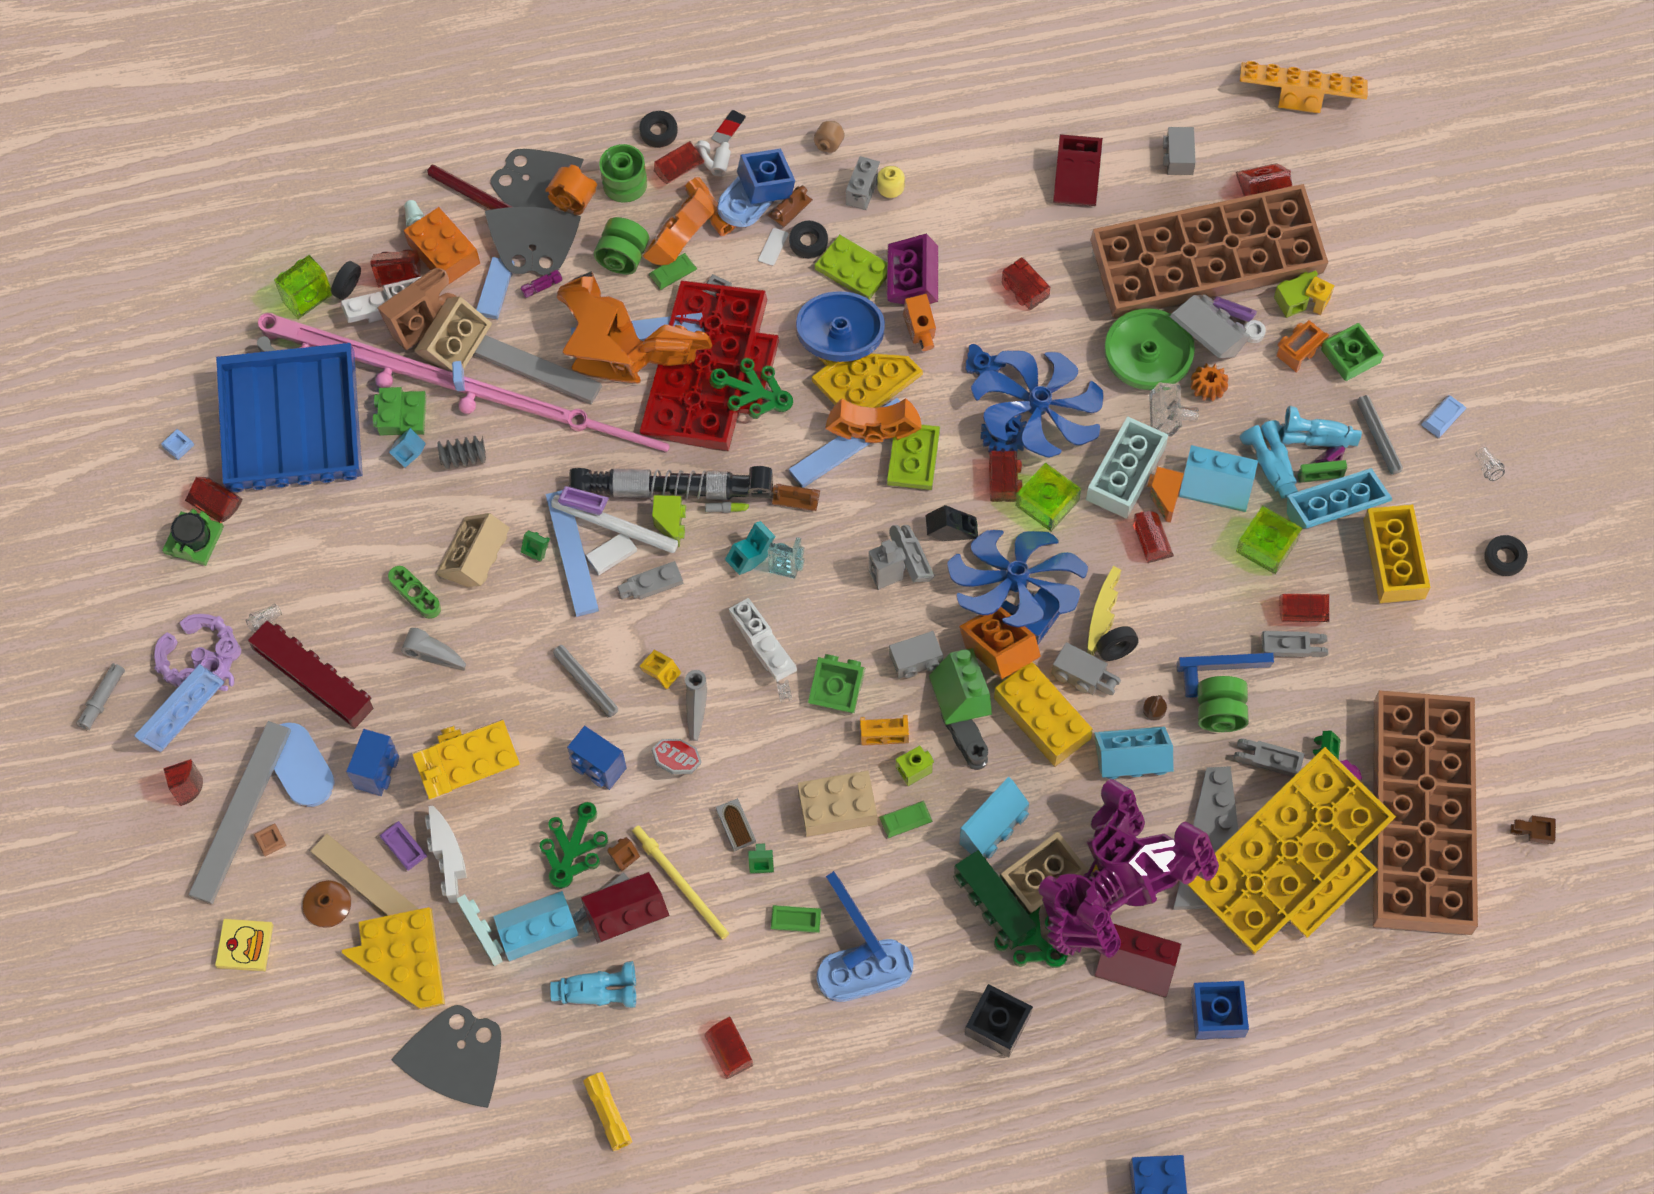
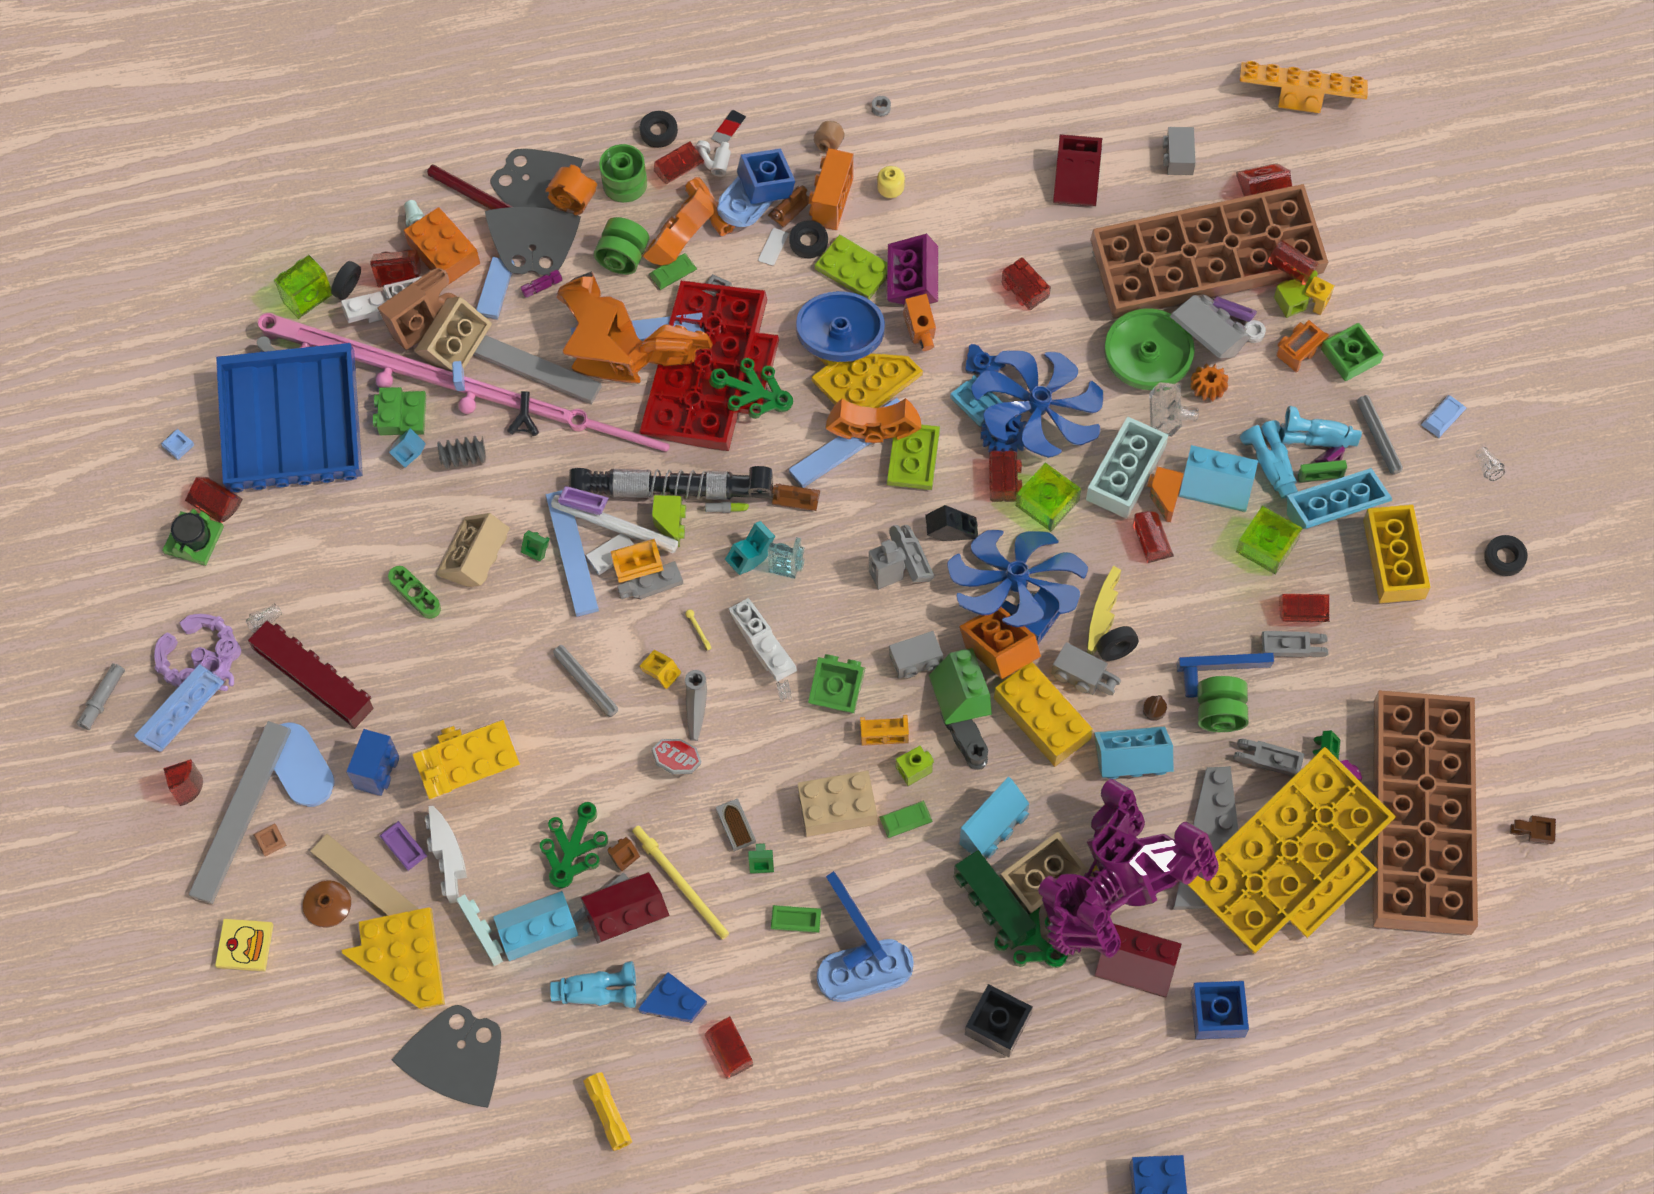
light grey piece [401,628,466,670] -> none
blue brick [567,725,627,790] -> none
light grey hinge [846,156,880,210] -> none
none -> black piece [507,391,539,436]
none -> light orange hinge [611,539,663,583]
none -> blue wing [638,972,707,1023]
none -> light yellow hinge [685,609,712,651]
none -> orange brick [809,148,854,230]
none -> light grey bush [872,96,891,117]
none -> medium azure plate [950,375,1003,427]
none -> clear red brick [1268,240,1320,285]

